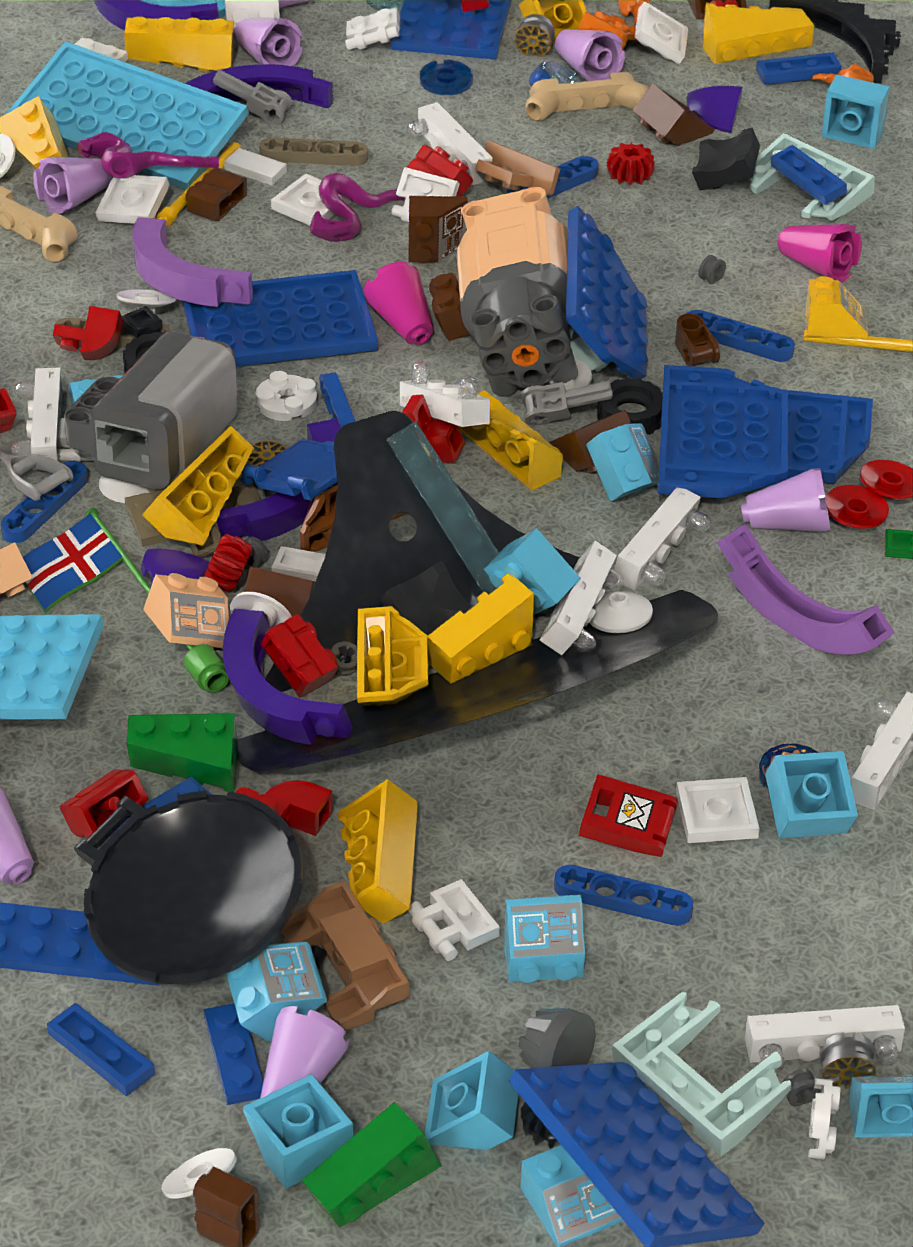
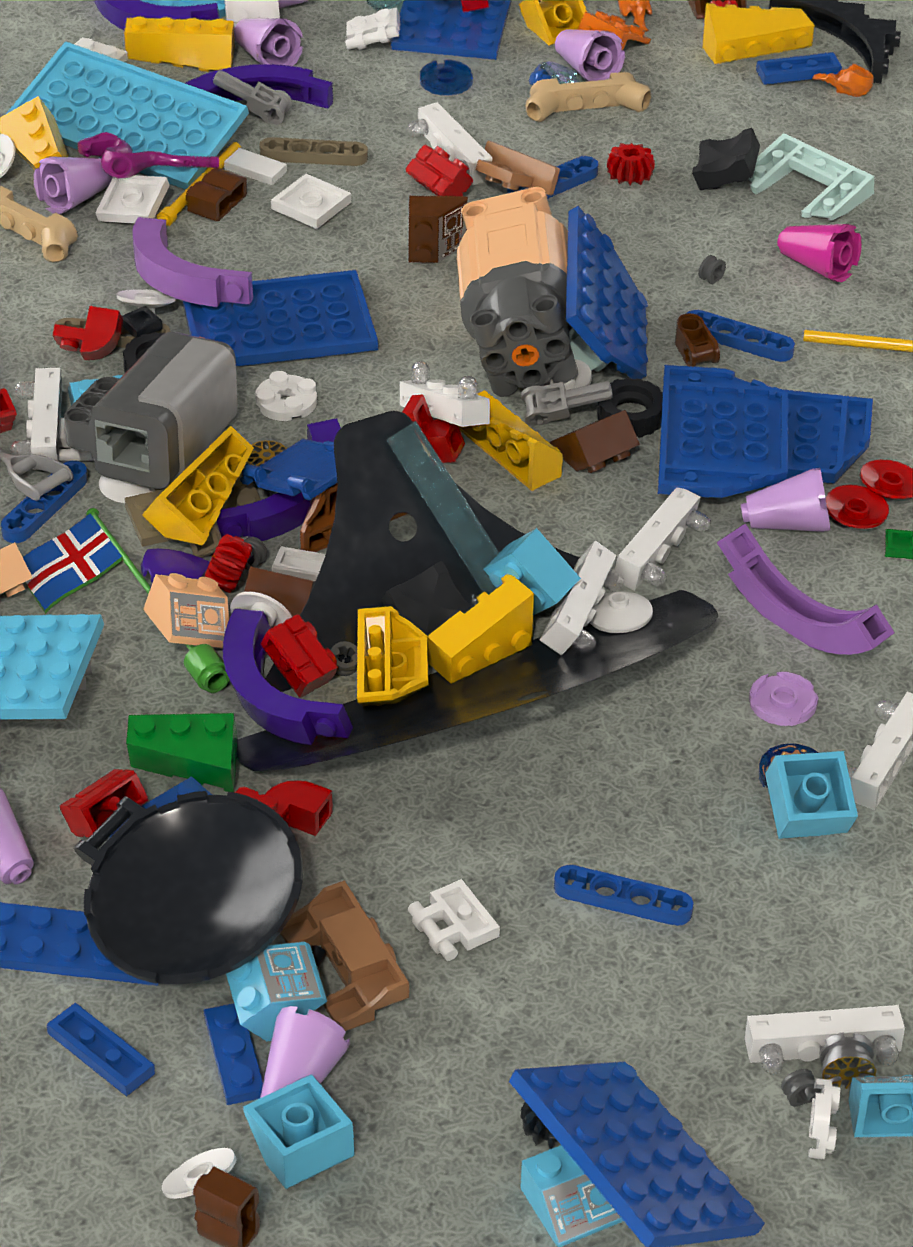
green wedge [302,1102,442,1228] -> none
magenta animal [310,173,406,242] -> none
blue beam [319,372,355,428] -> none
yellow wedge [337,779,418,923] -> none
dark pink cone [363,261,433,345] -> none
white plate [392,167,460,223] -> none
medium azure slope [425,1051,519,1150] -> none
reddish brown brick [429,272,469,341] -> none
medium azure slope [504,895,585,983] -> none
flat silver wheel [515,14,555,57] -> none
dark grey piece [519,1008,596,1068] -> none
red container [578,774,678,857] -> none
medium azure slope [586,423,659,502] -> none
light aqua wedge [612,992,791,1156] -> none
slope [633,84,715,146] -> none
white plate [635,1,688,64] -> none
white plate [676,777,760,843] -> none
dark purple brick [687,86,742,133] -> none
blue plate [770,145,847,205] -> none
yellow slope [806,276,868,339] -> none
medium azure brick [822,75,890,149] -> none
none -> lavender tile [749,672,818,726]

